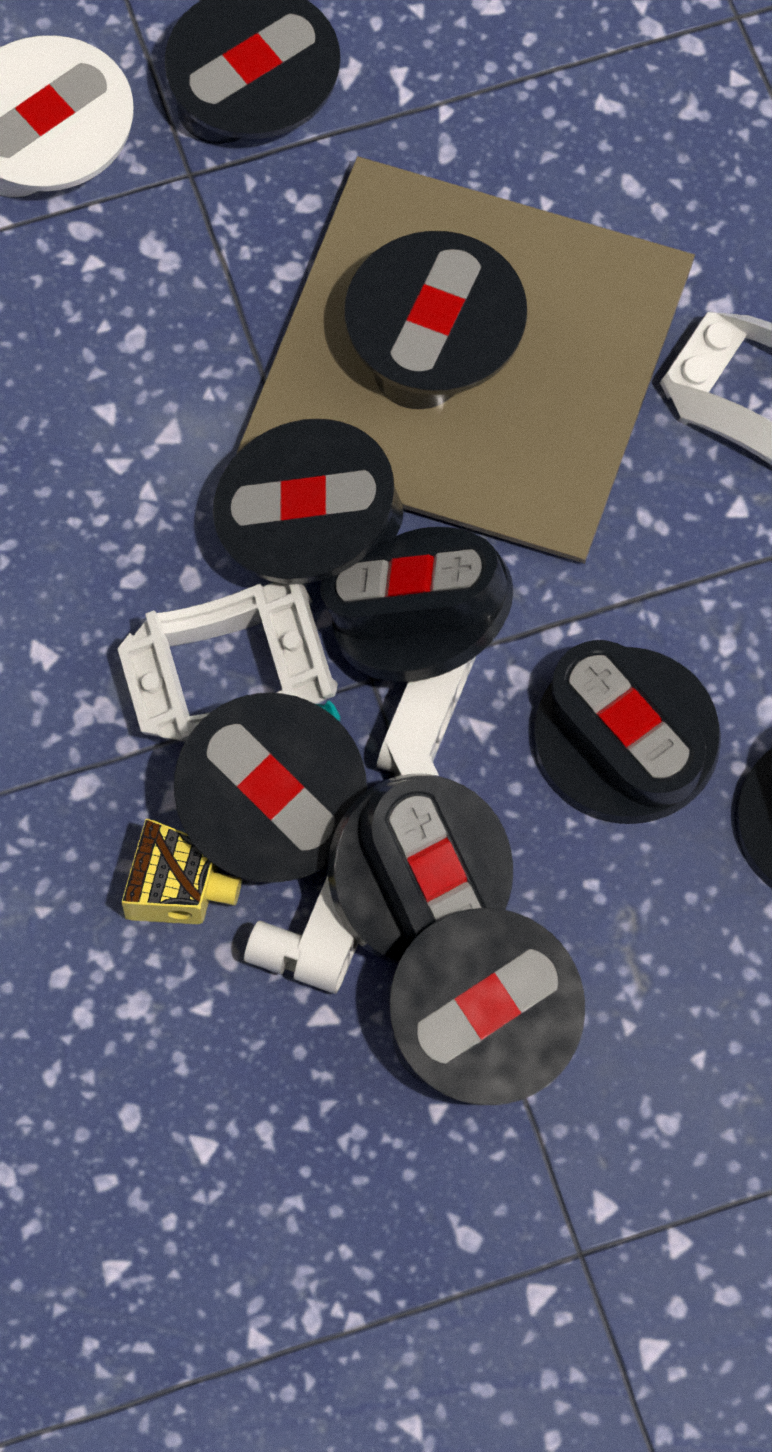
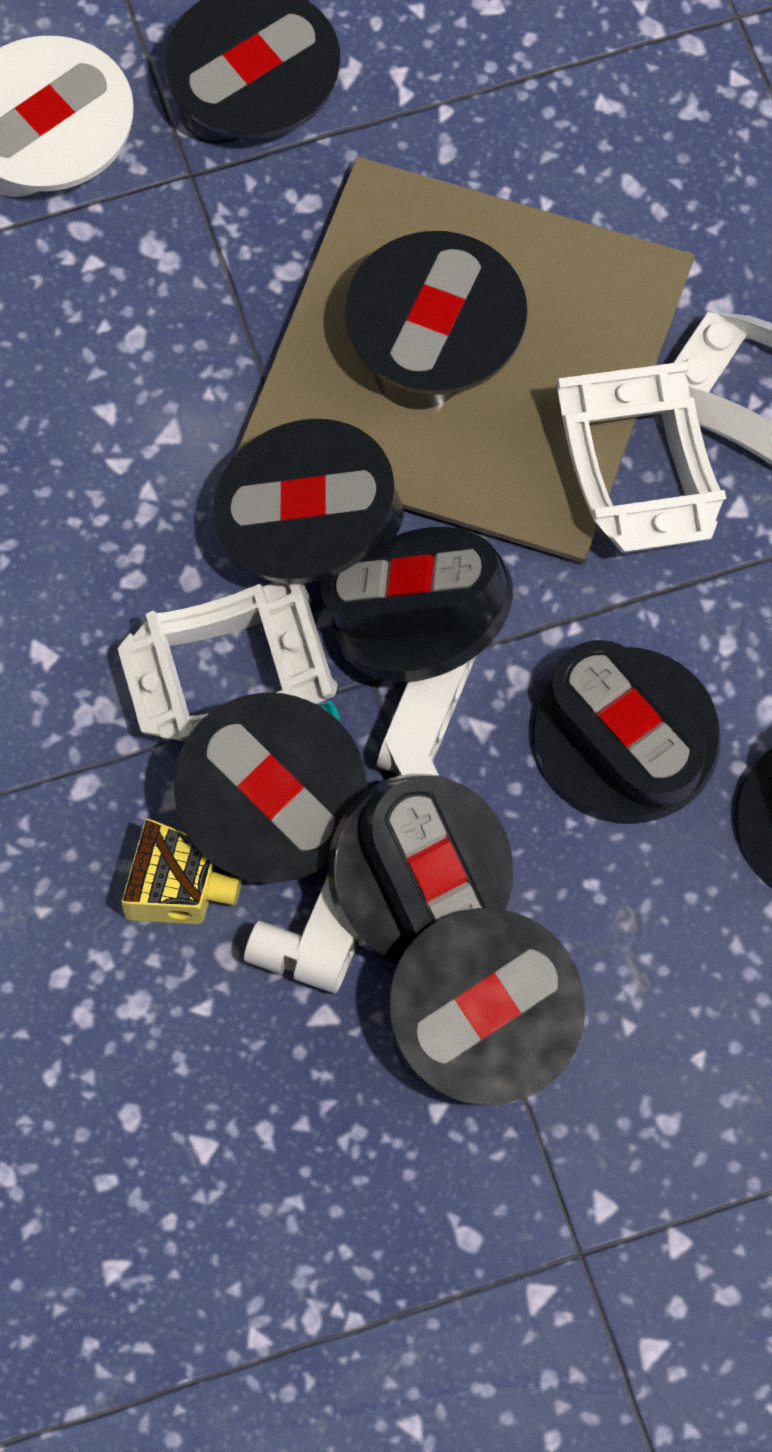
none -> white wedge [556,361,726,553]

